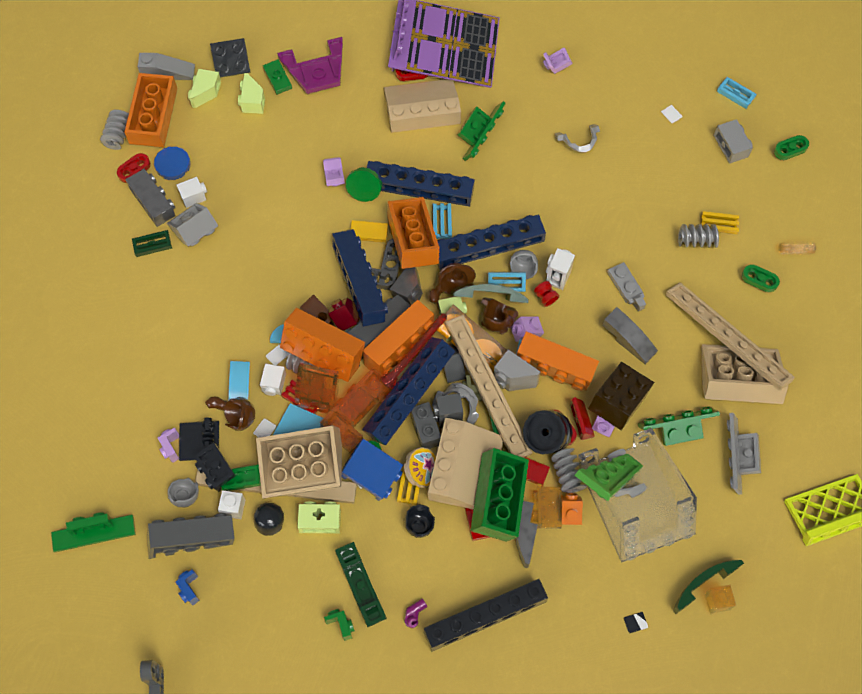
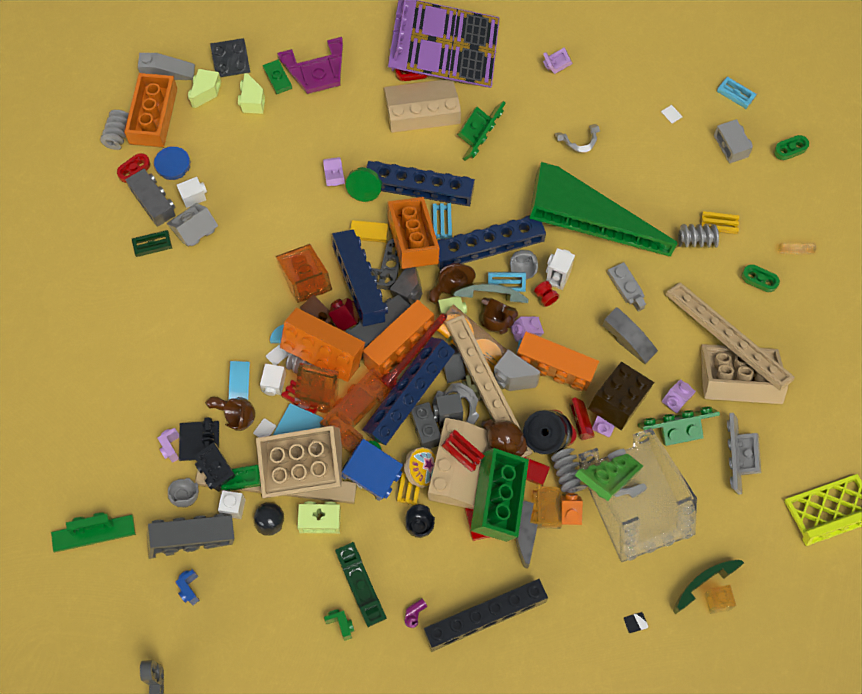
none -> clear orange slope [276,244,332,303]
none -> red tile [441,429,485,472]
none -> reddish brown piece [481,419,527,457]
none -> green slope [529,162,677,257]
none -> lavender bracket [662,379,696,413]

